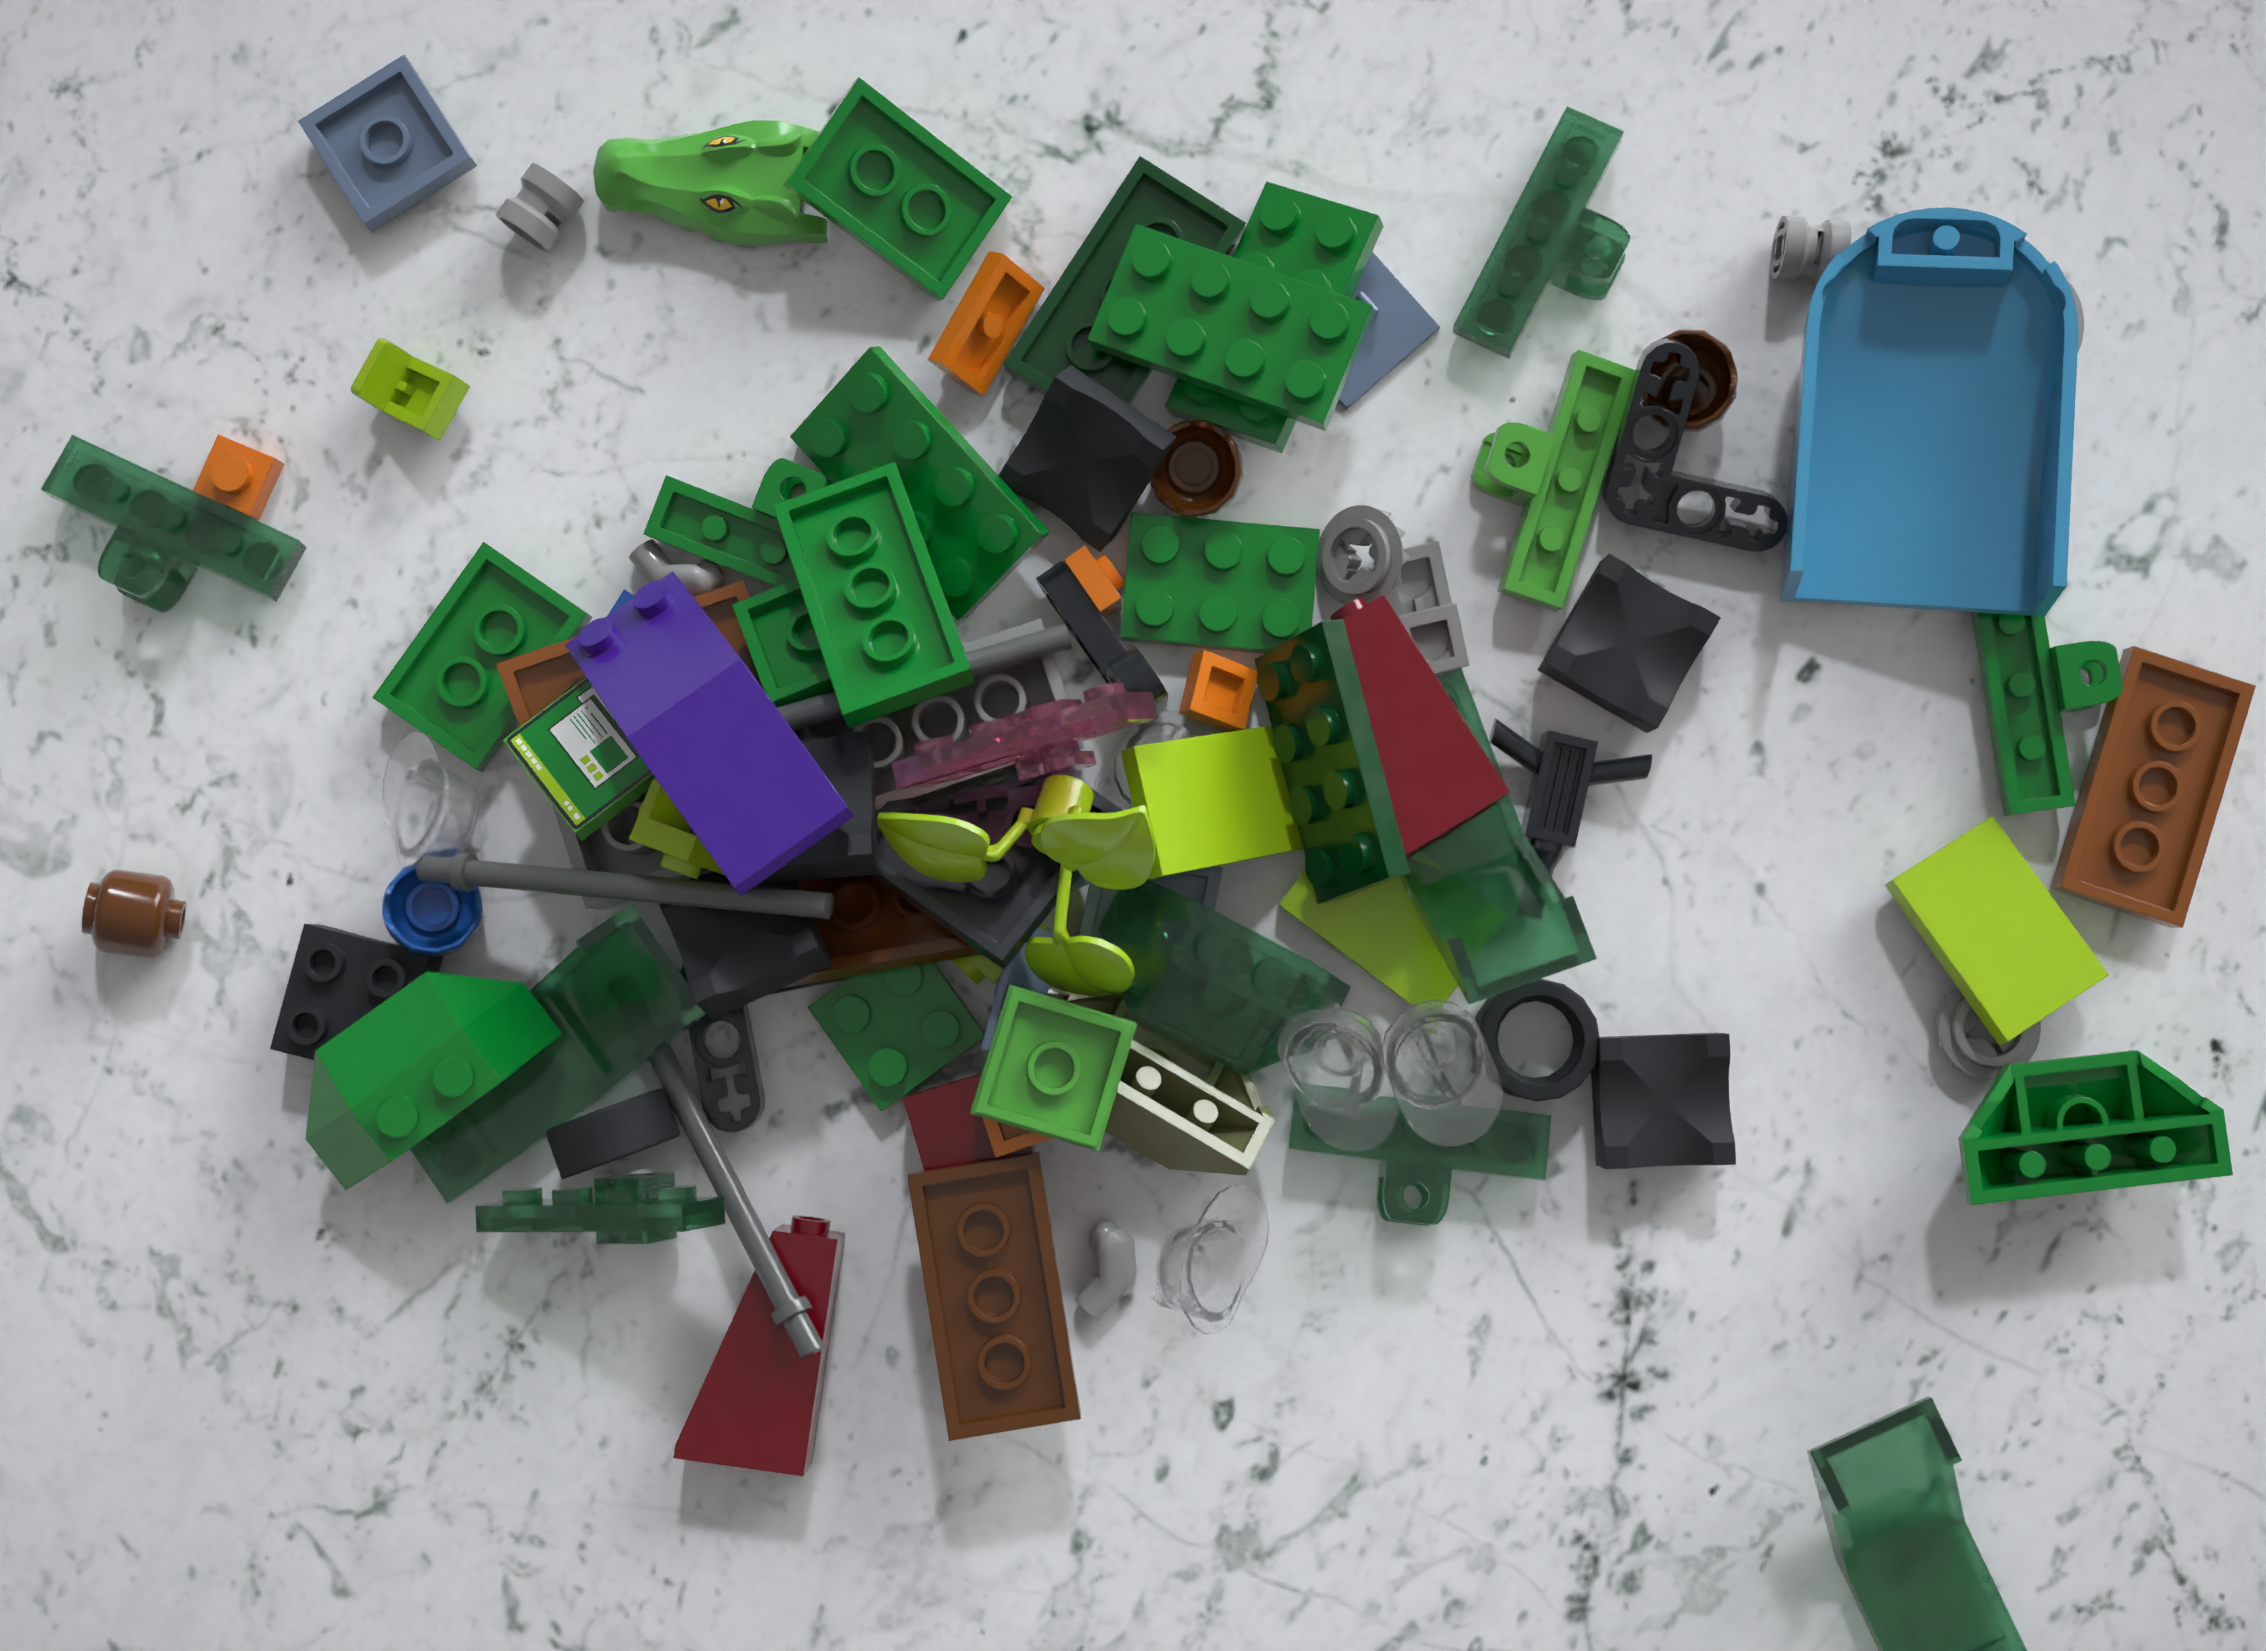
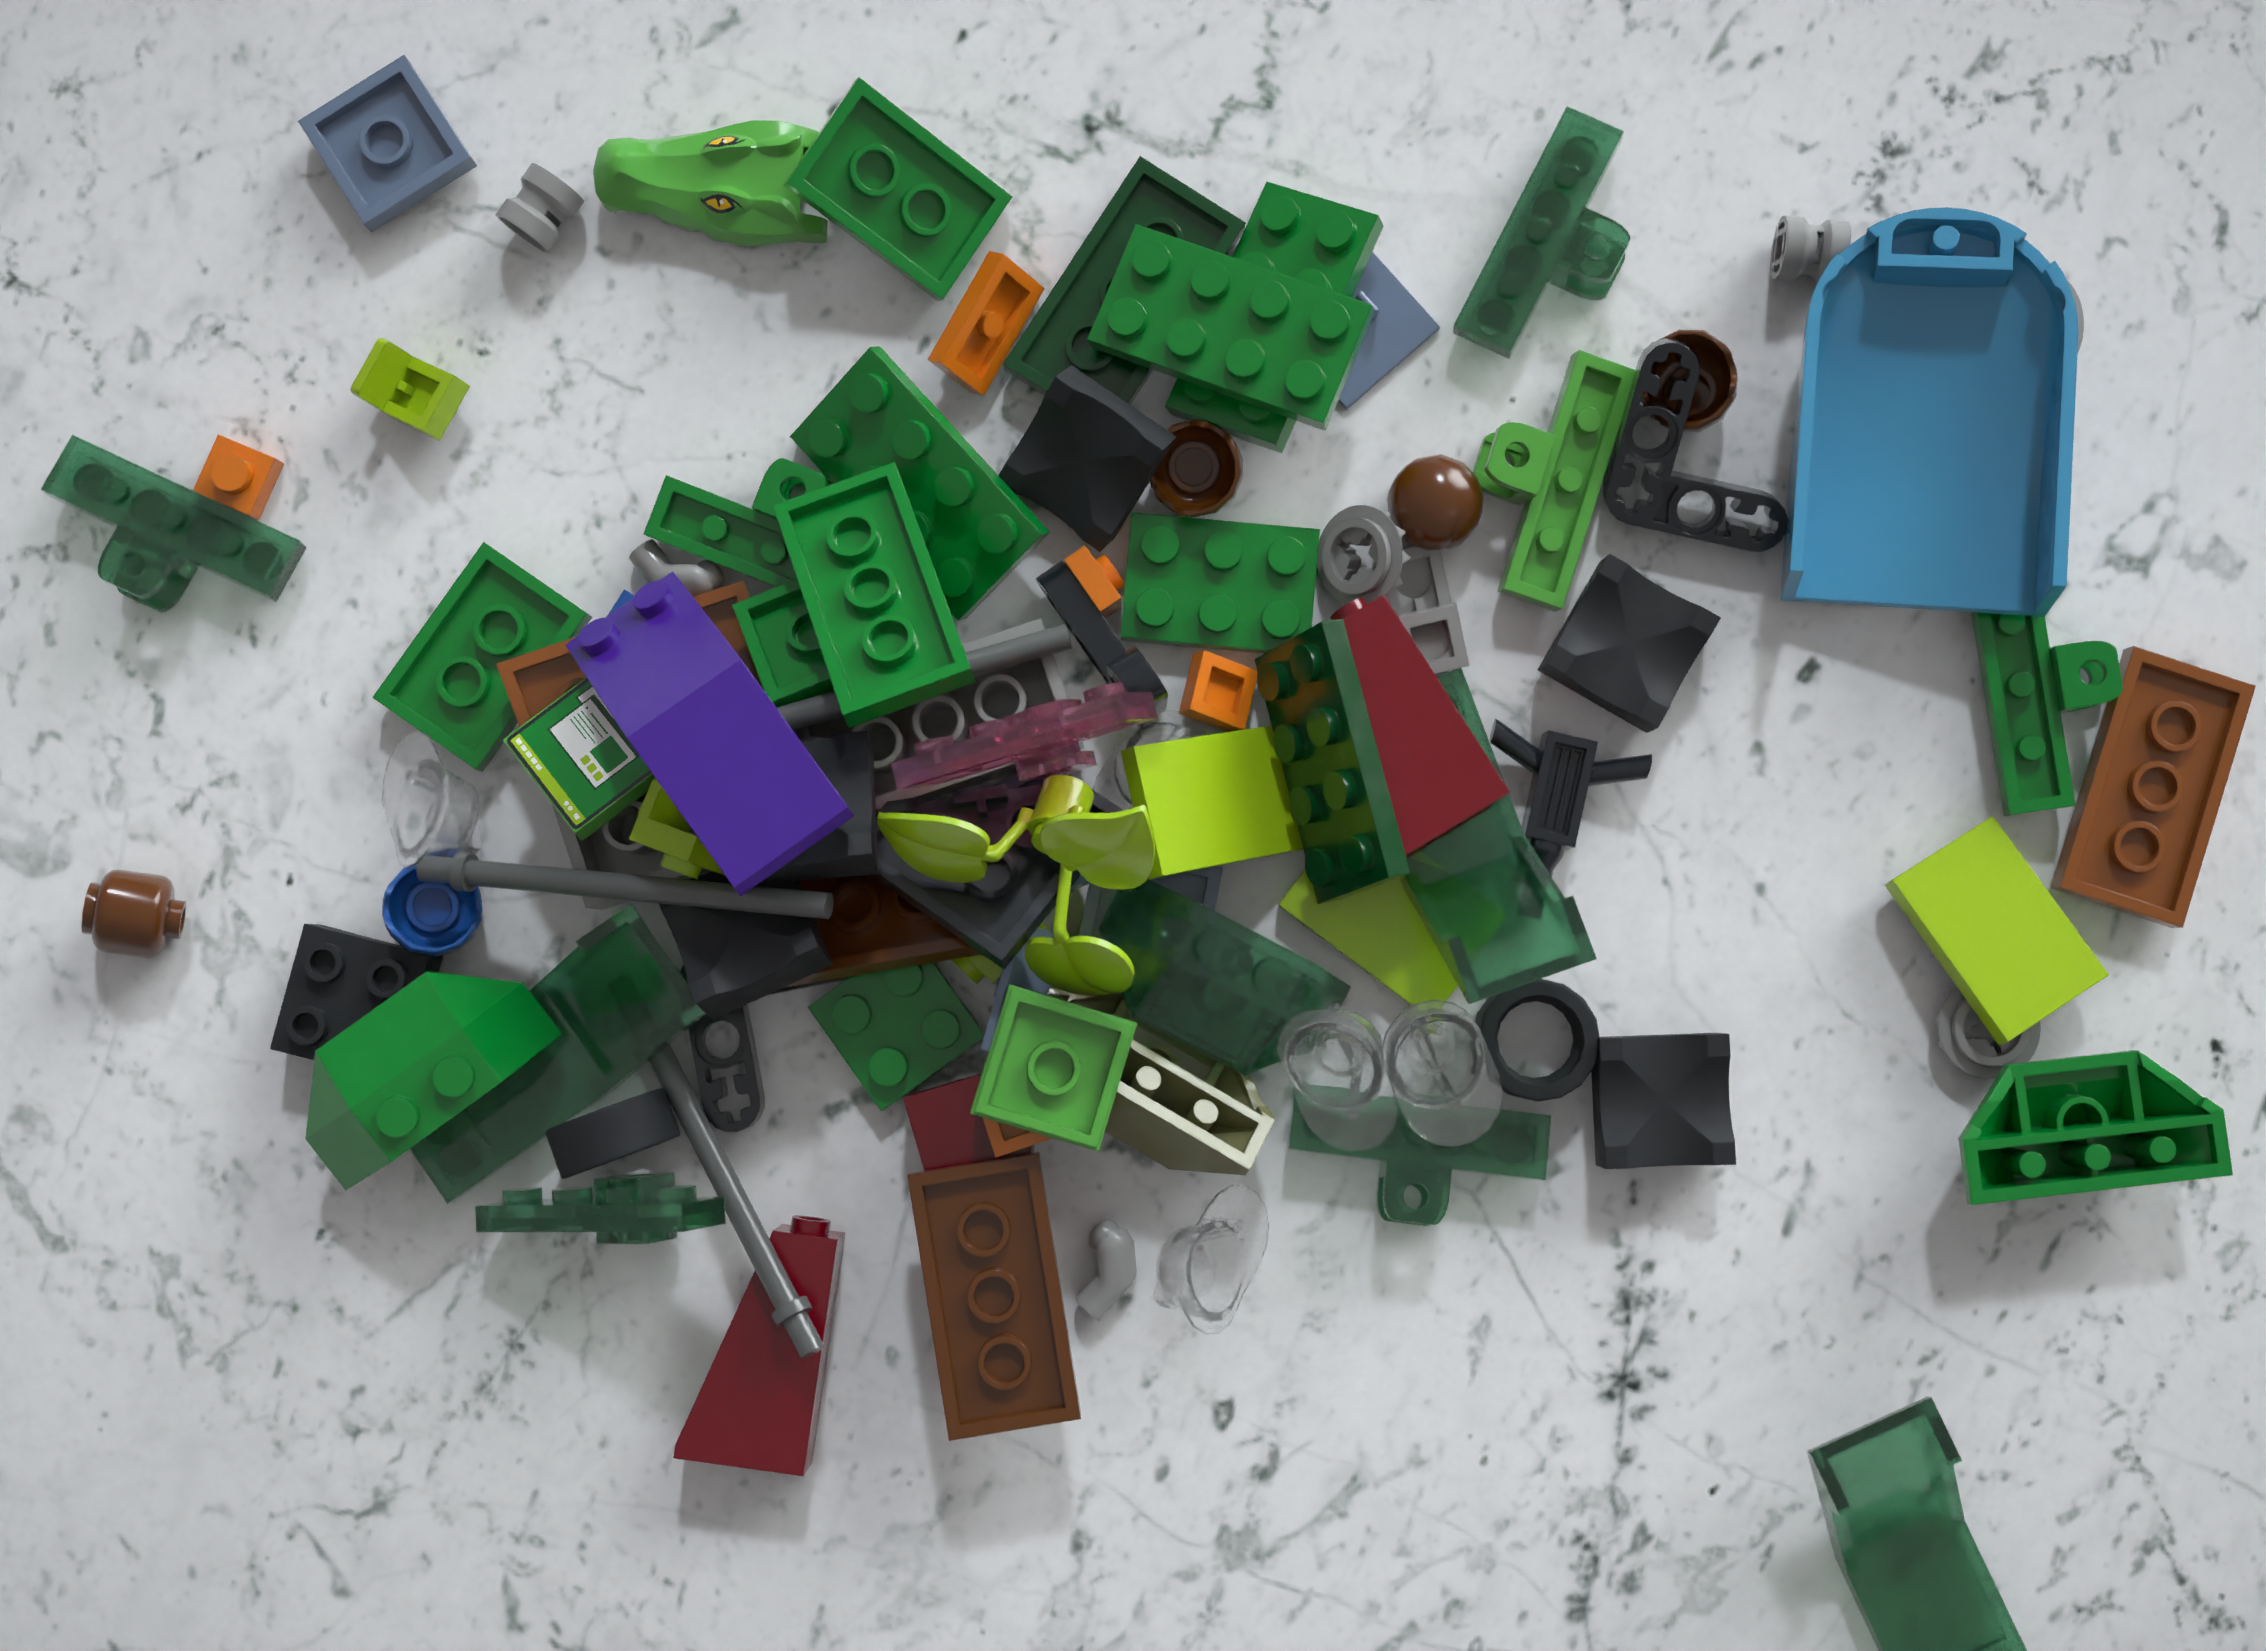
none -> reddish brown hair [1387,454,1484,550]

